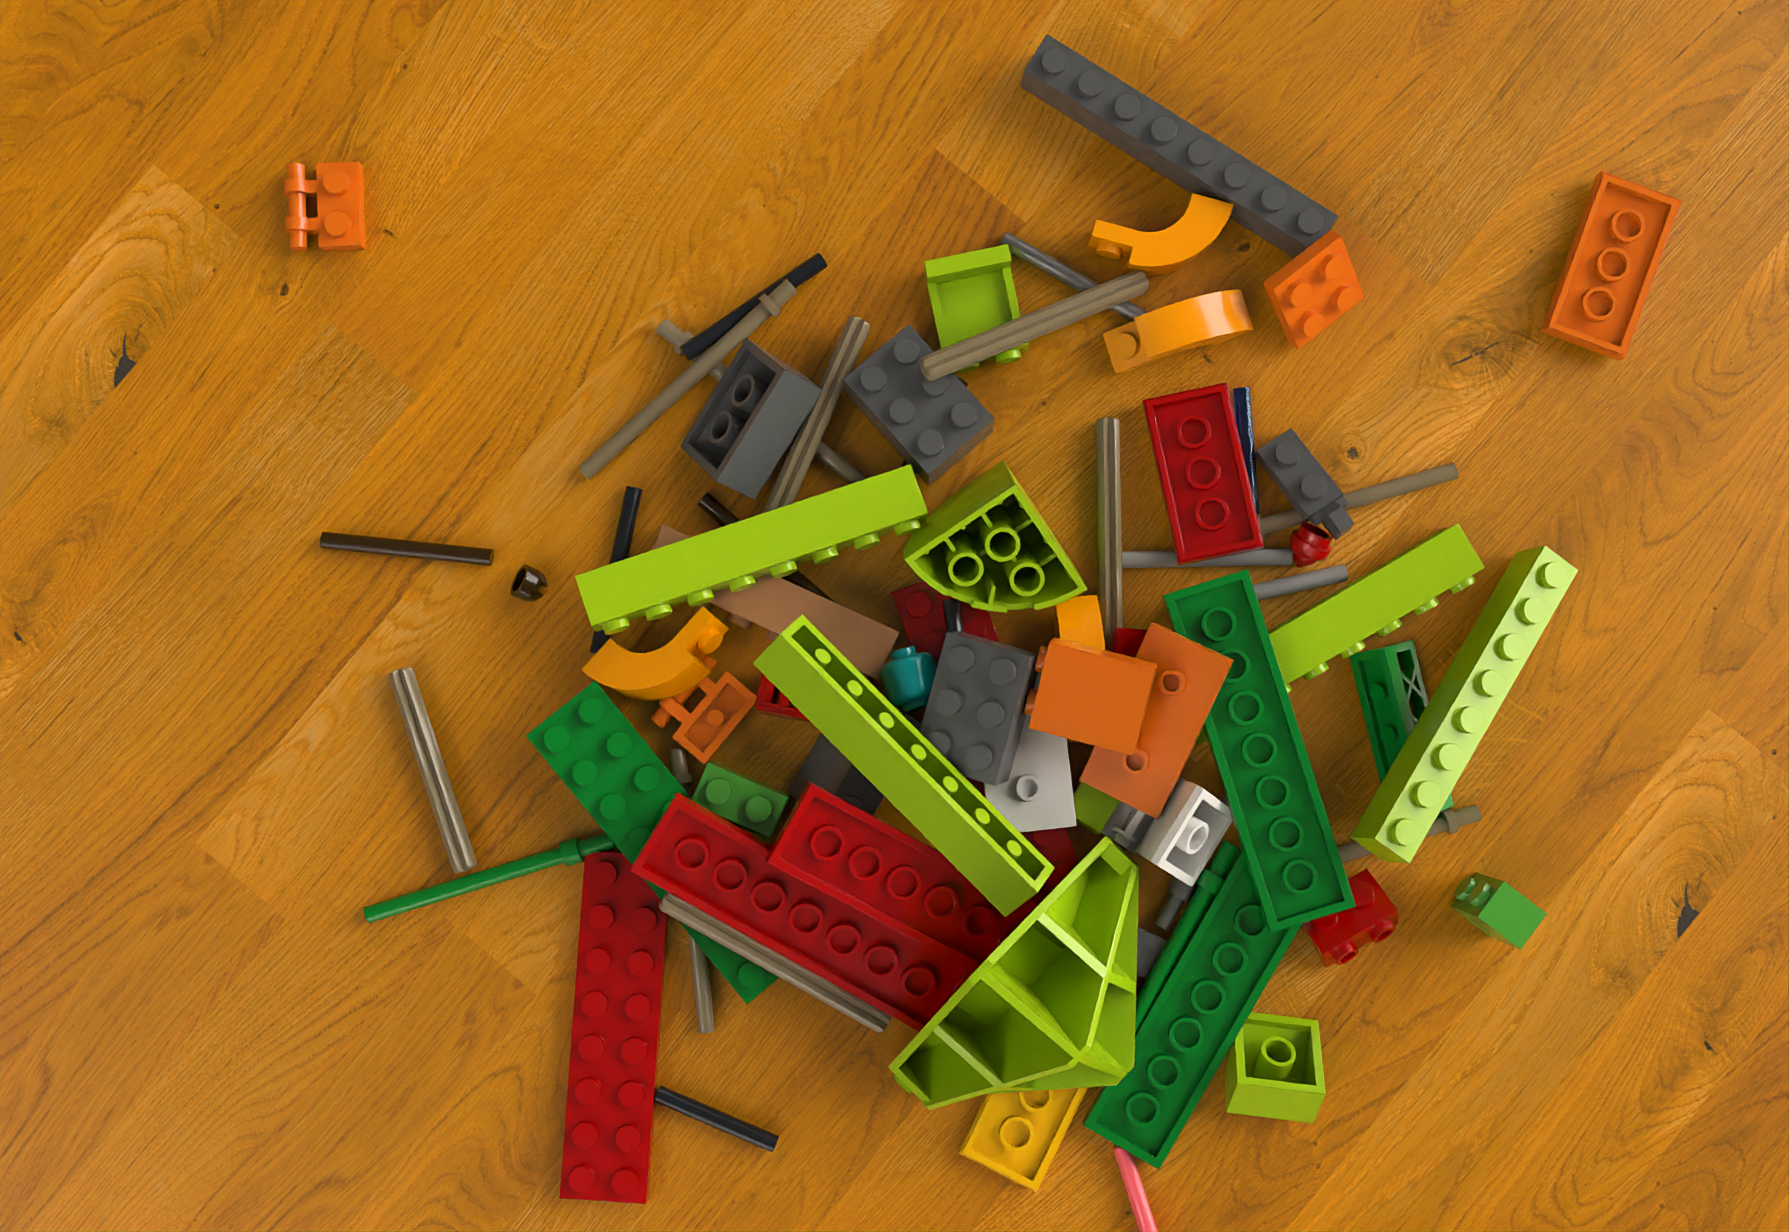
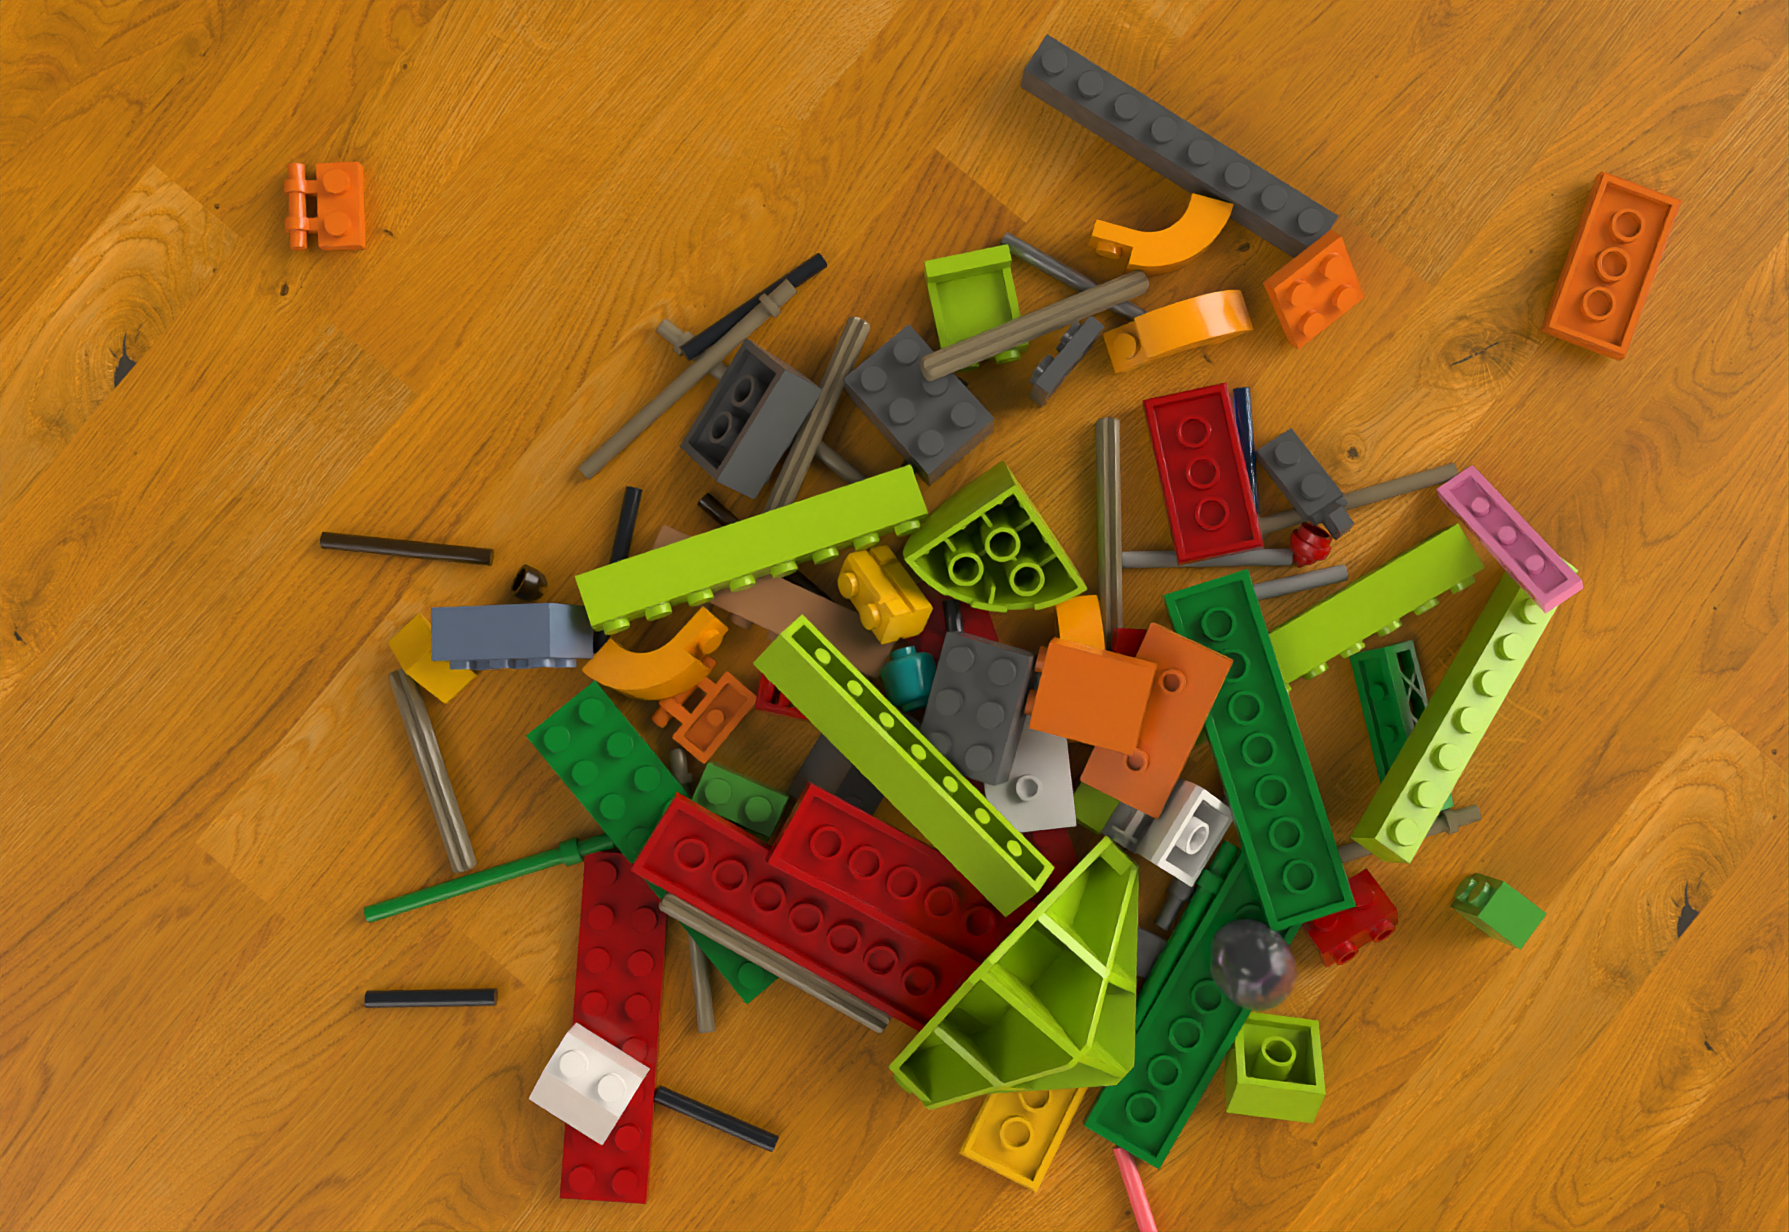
none -> black bar [365,988,498,1008]
none -> yellow slope [388,613,478,704]
none -> sand blue brick [431,603,593,670]
none -> white slope [529,1023,650,1145]
none -> yellow brick [837,545,933,645]
none -> dark grey plate [1029,315,1104,407]
none -> piece [1210,919,1297,1012]
none -> bright pink plate [1437,465,1583,614]

